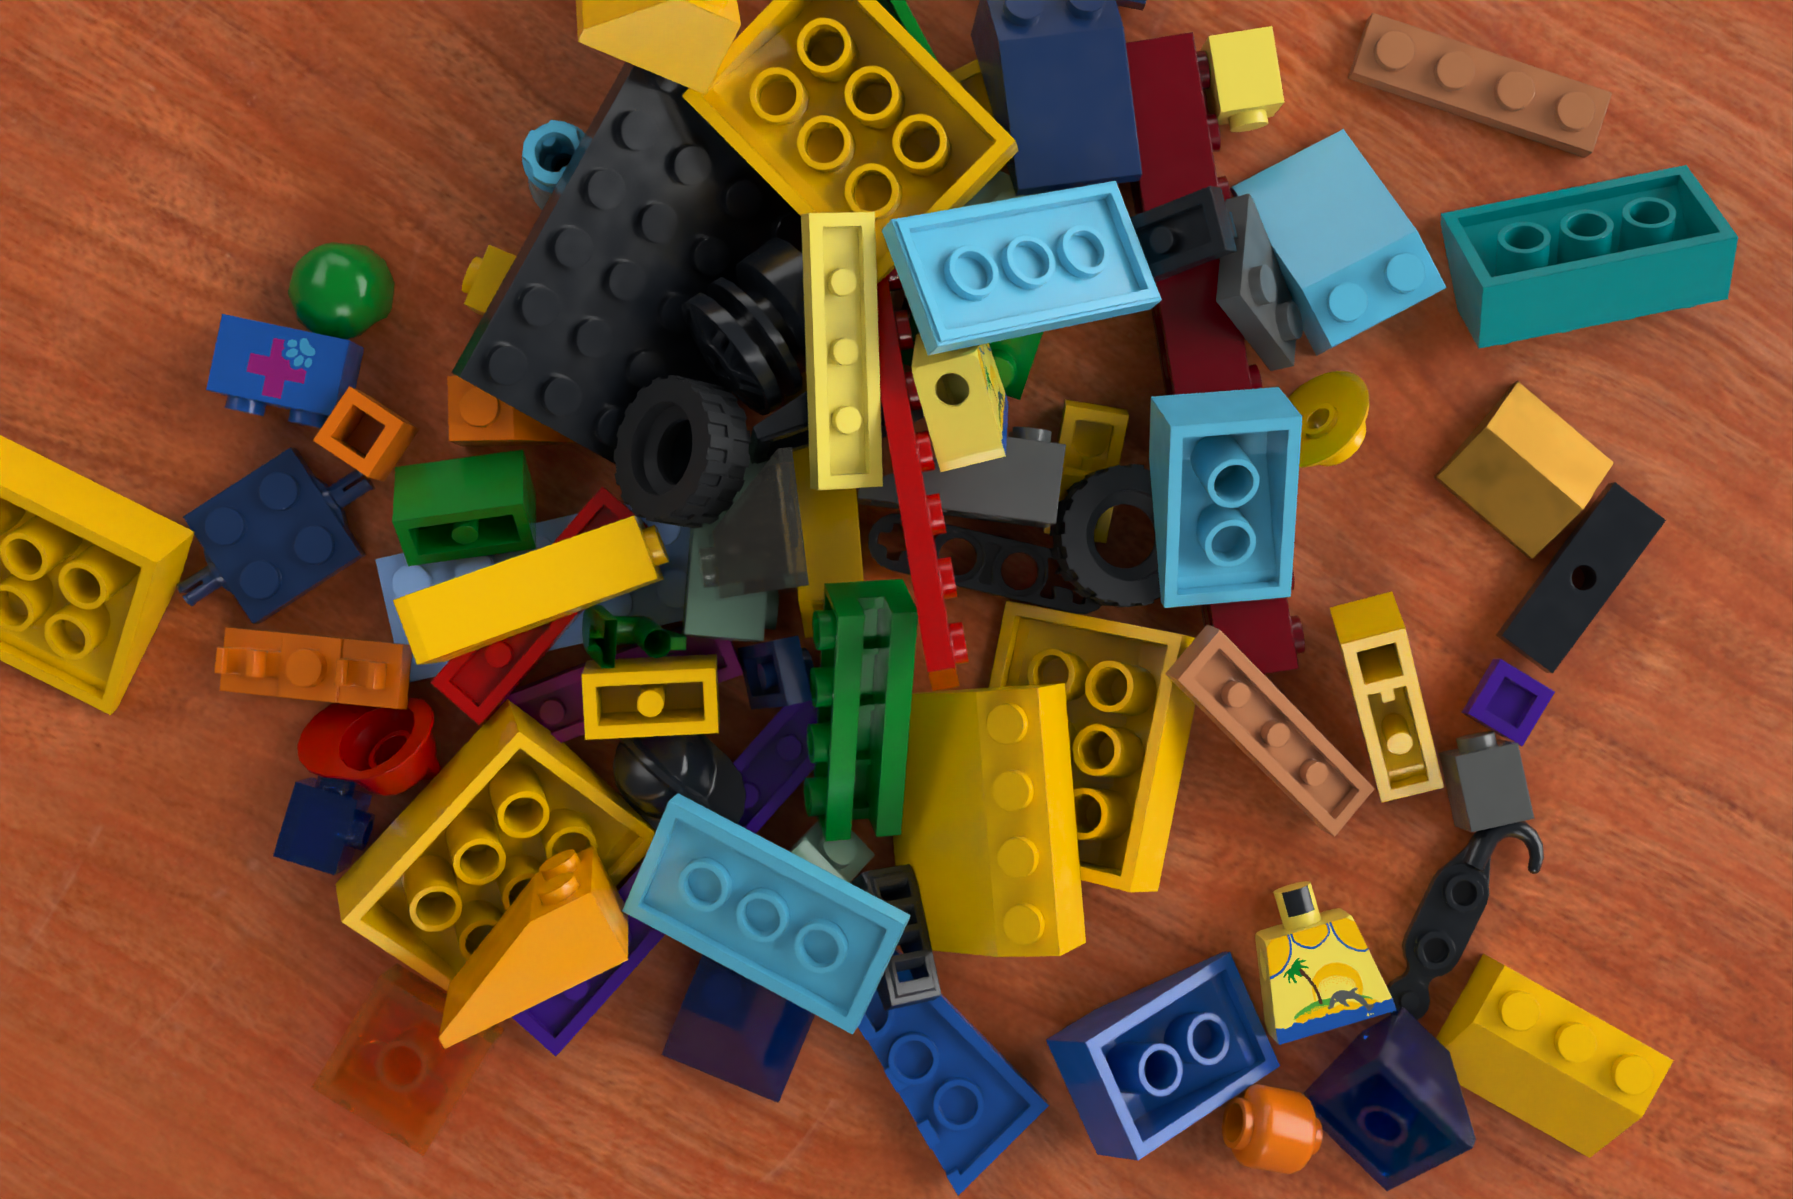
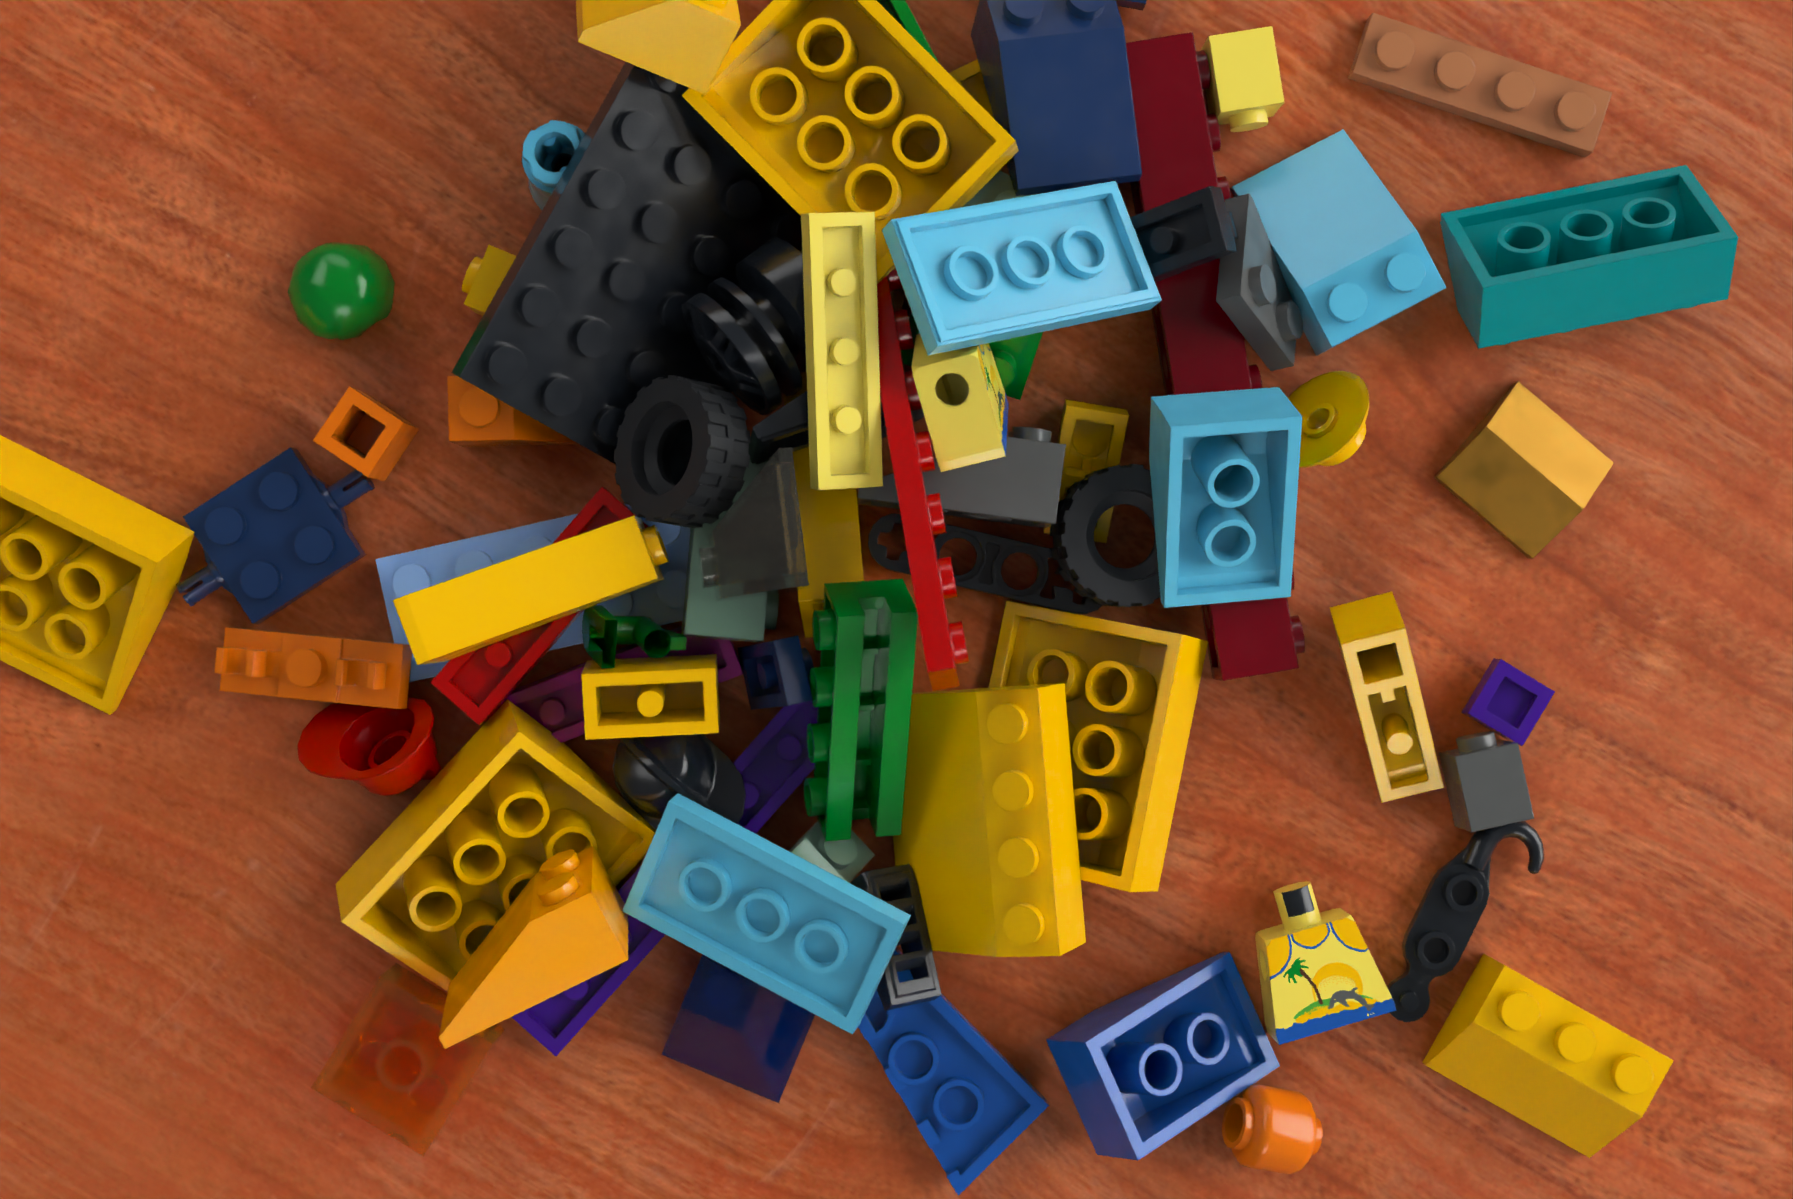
blue brick [206,314,364,429] -> none
clear blue brick [273,775,375,875] -> none
green brick [392,449,536,566] -> none
nougat plate [1165,624,1375,837] -> none
clear blue slope [1303,1008,1476,1191] -> none
black tile [1496,482,1666,673] -> none

